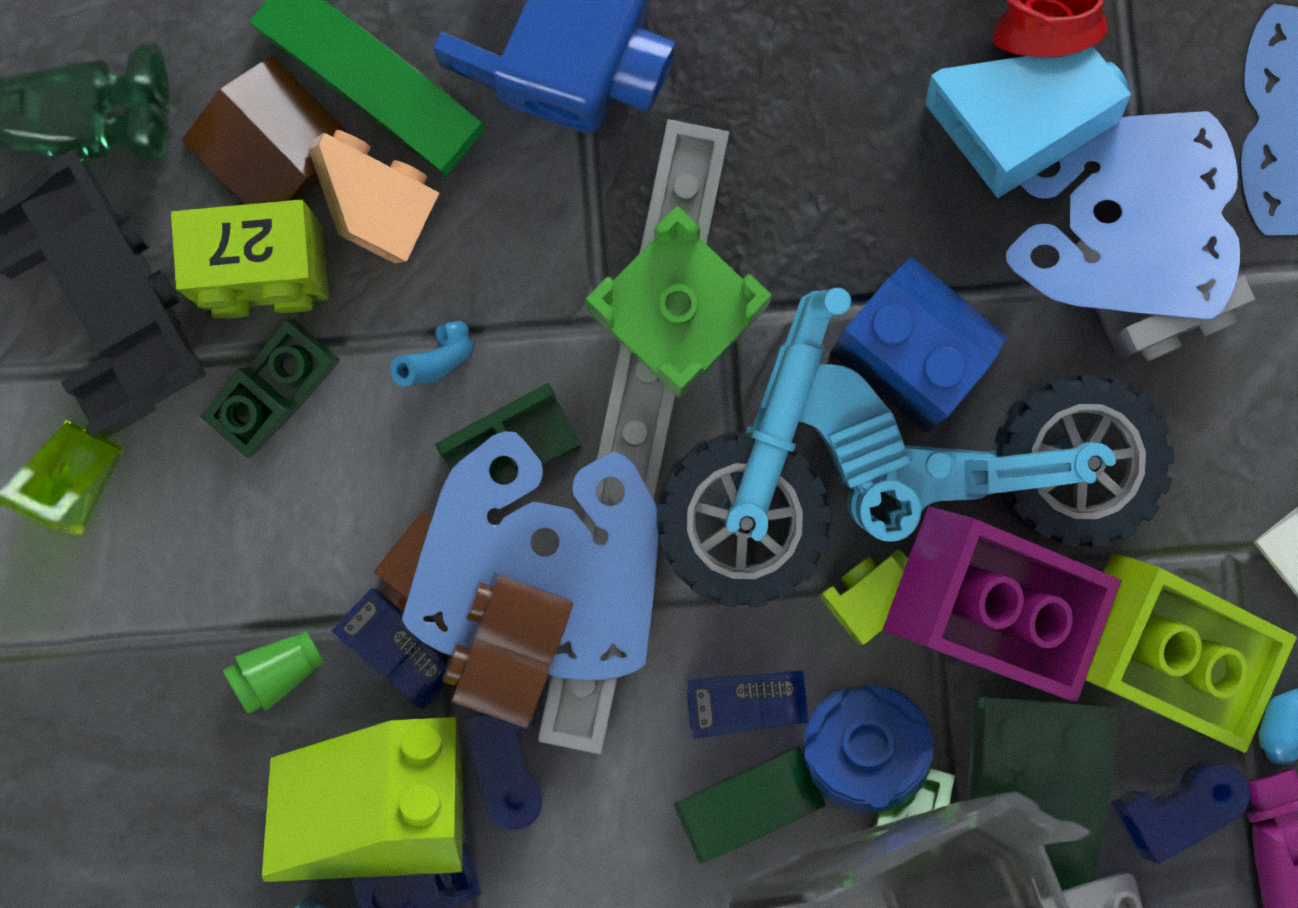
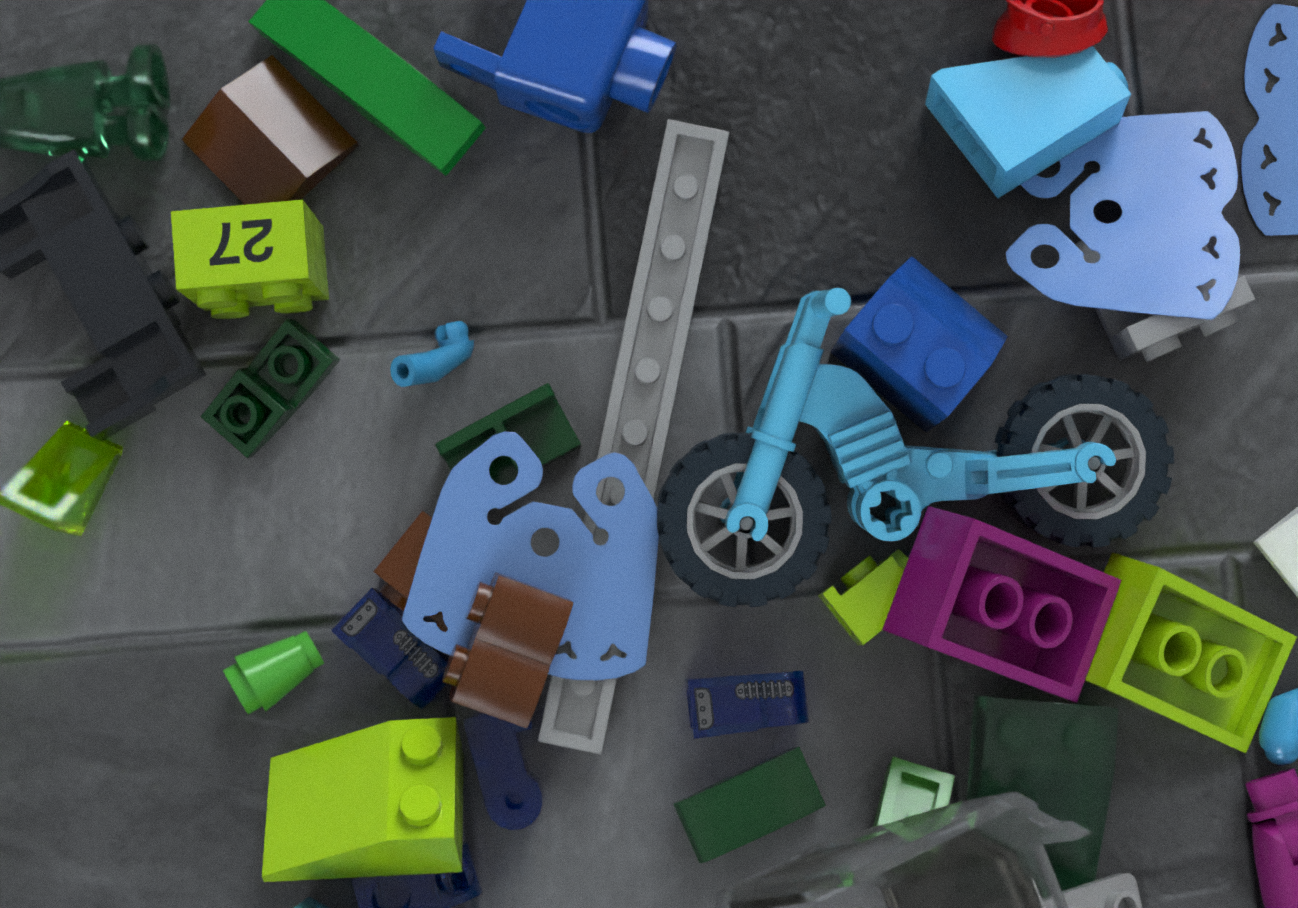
light nougat slope [309,130,439,264] -> none
bright green panel [586,205,772,399] -> none
blue tile [804,684,933,812] -> none
clear blue leg [1111,763,1250,864] -> none

